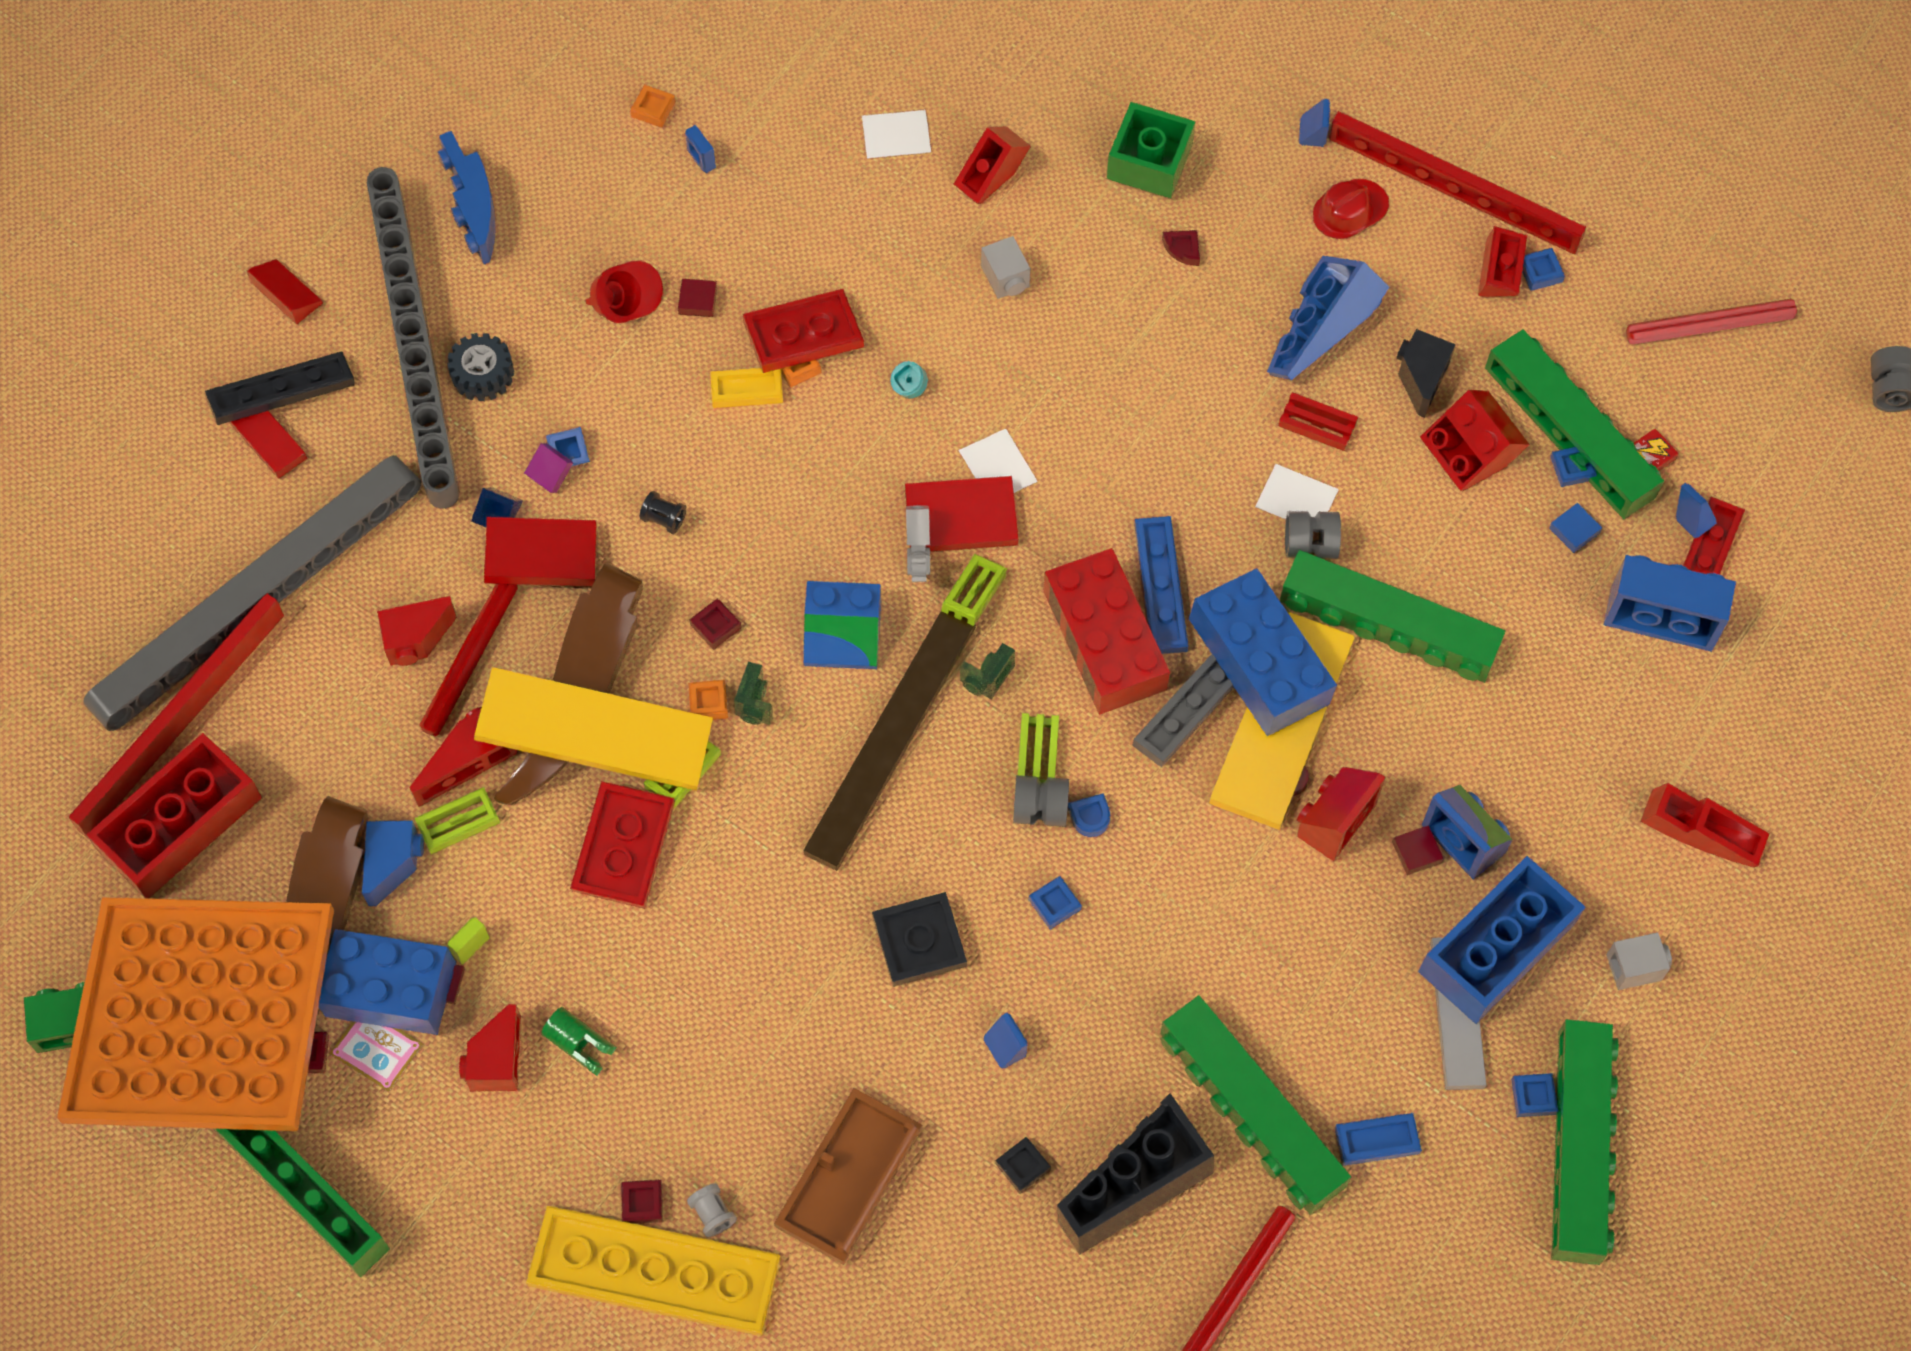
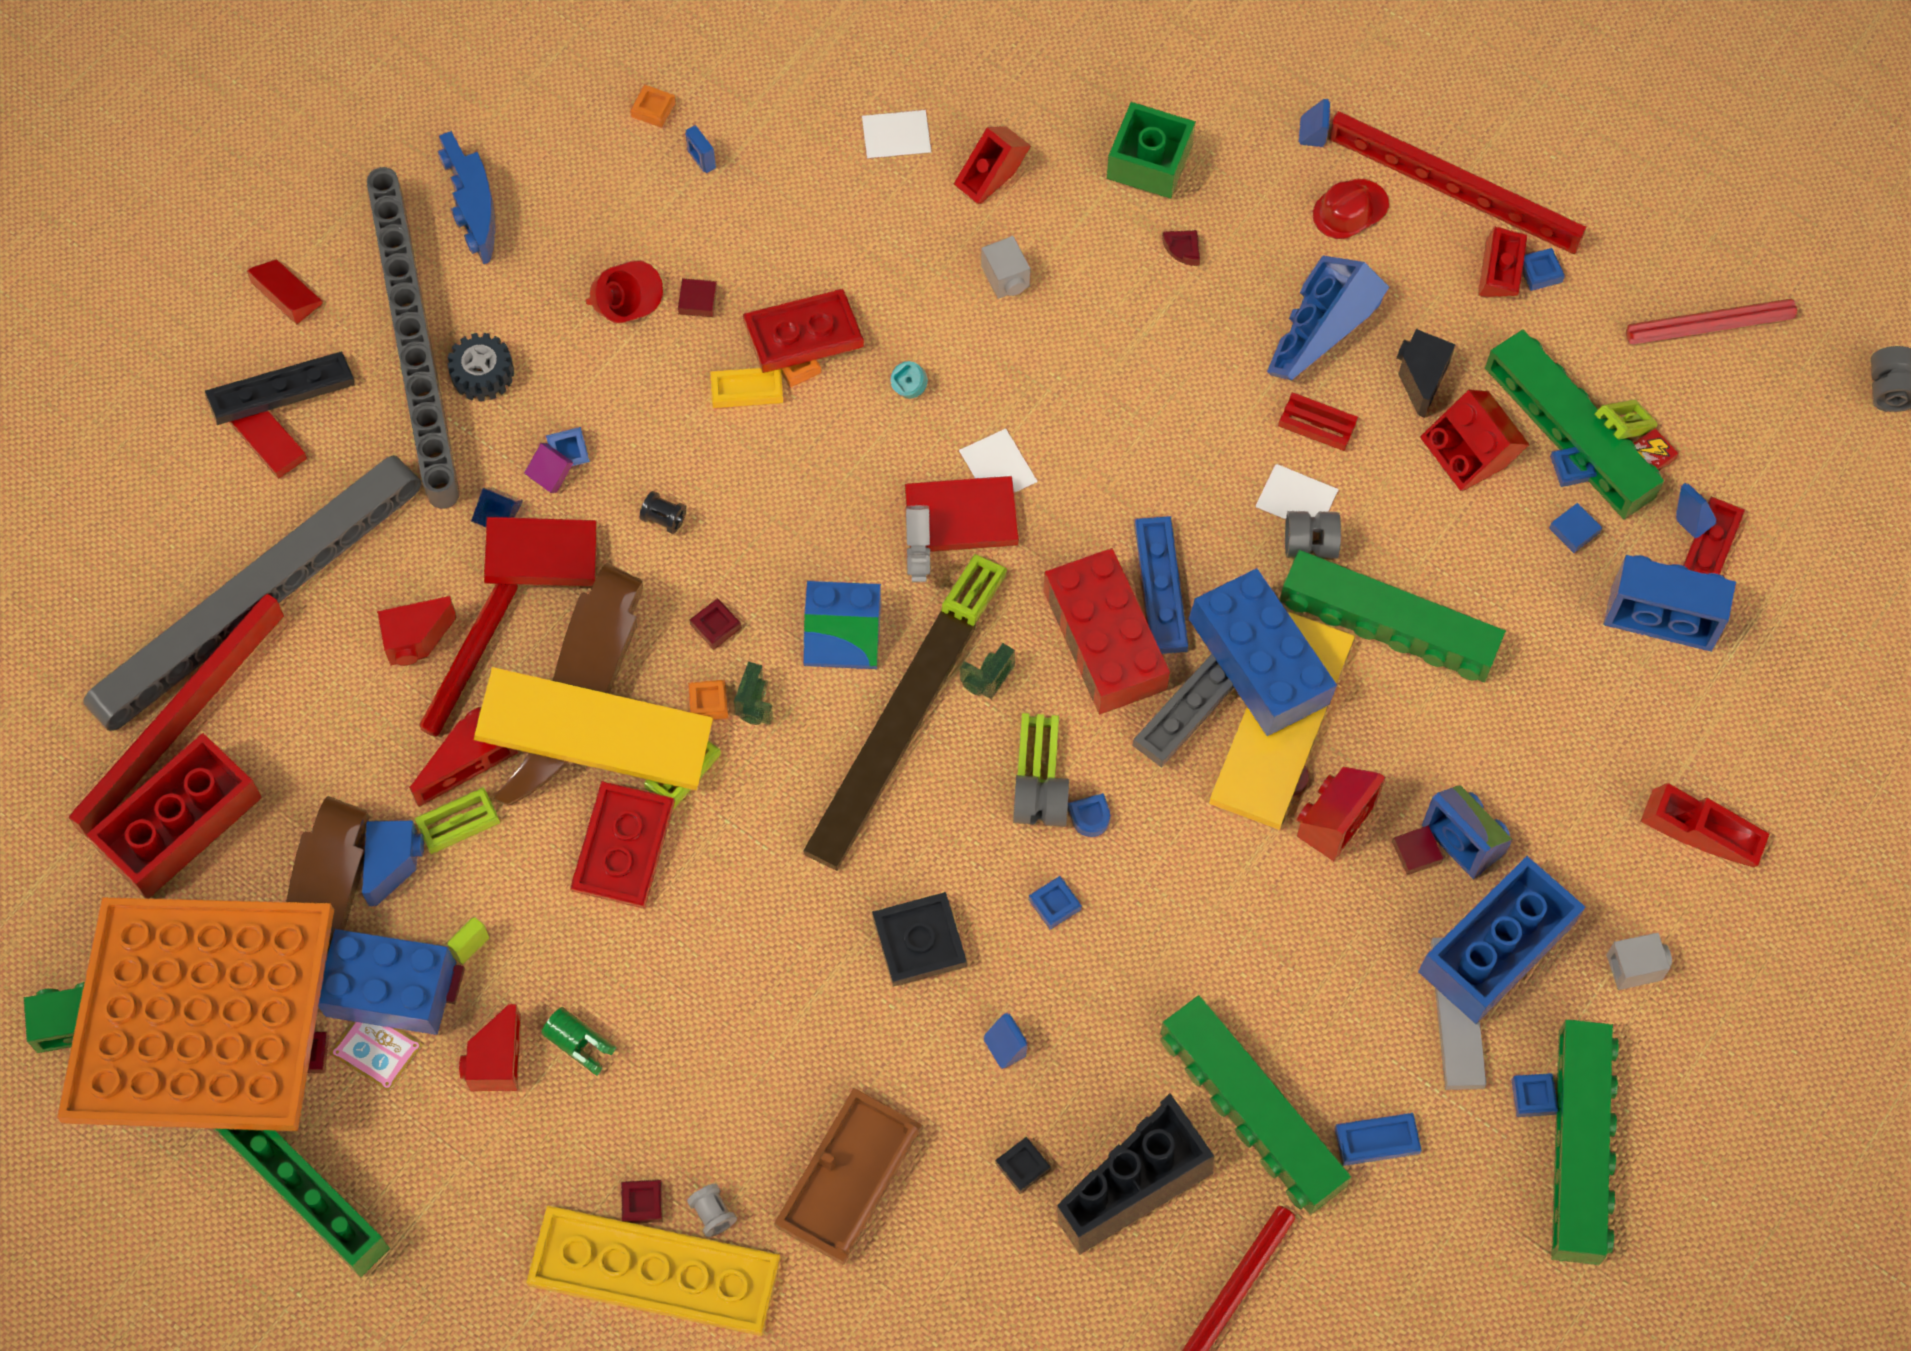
none -> lime tile [1595,400,1658,439]

